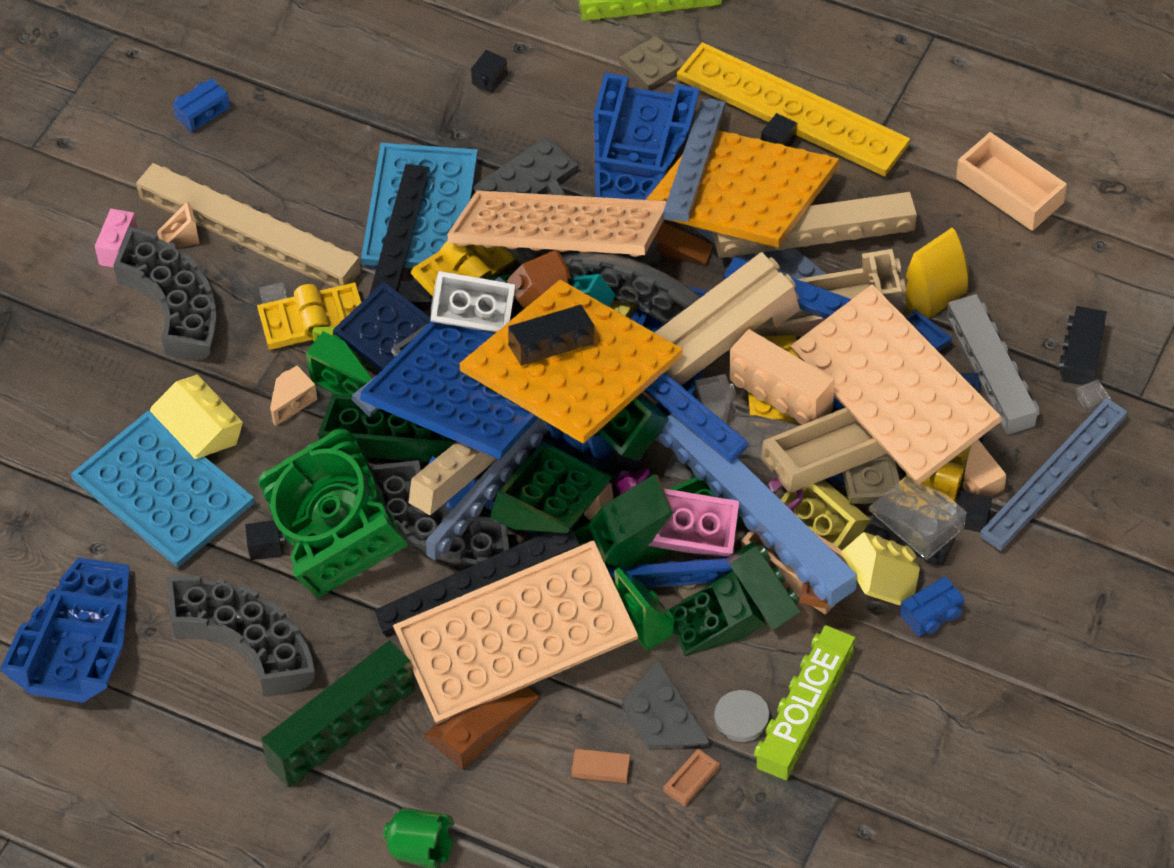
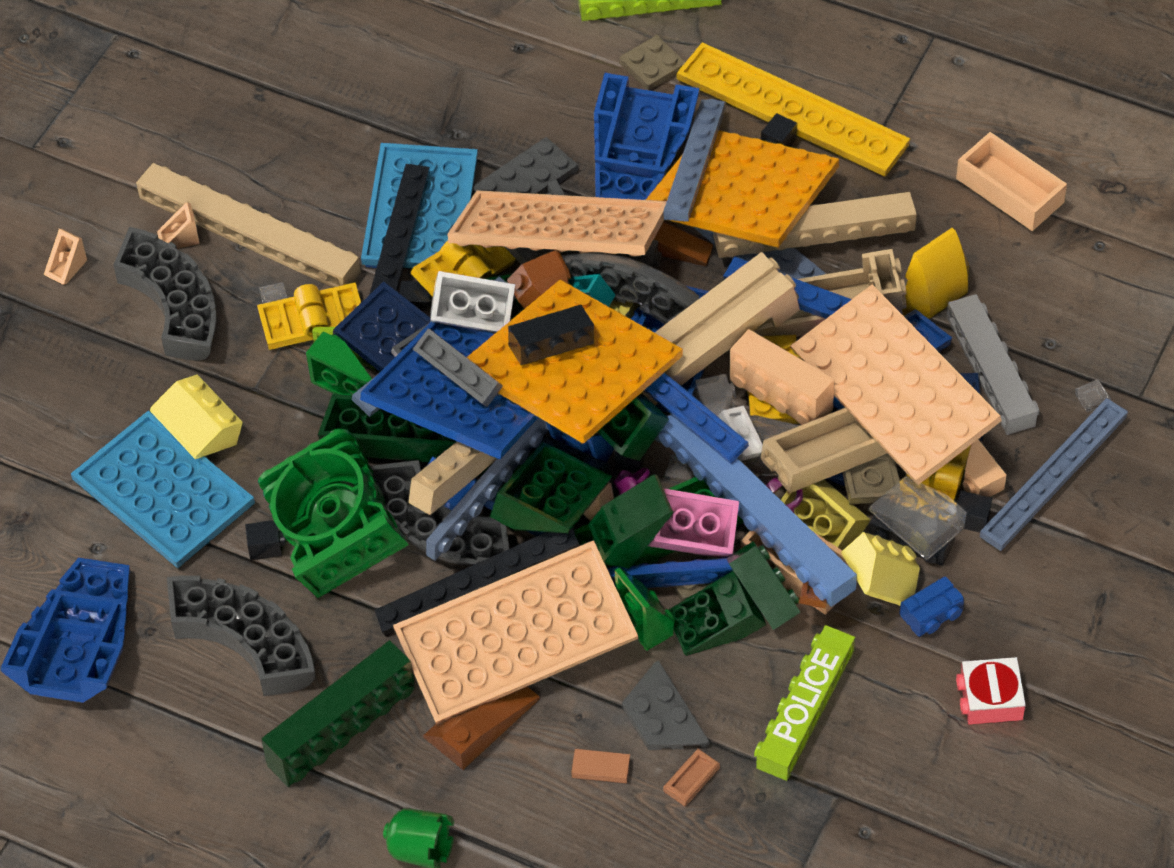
bright pink brick [95,209,138,268] -> none
blue brick [172,78,230,132] -> none
light nougat slope [270,366,317,426] -> none
black brick [471,50,508,93] -> none
light grey tile [714,690,769,743] -> none
black brick [1058,306,1107,387] -> none
none -> light nougat slope [44,229,87,285]
none -> dark grey plate [413,328,503,407]
none -> white plate [718,406,763,461]
none -> piece [956,657,1025,725]

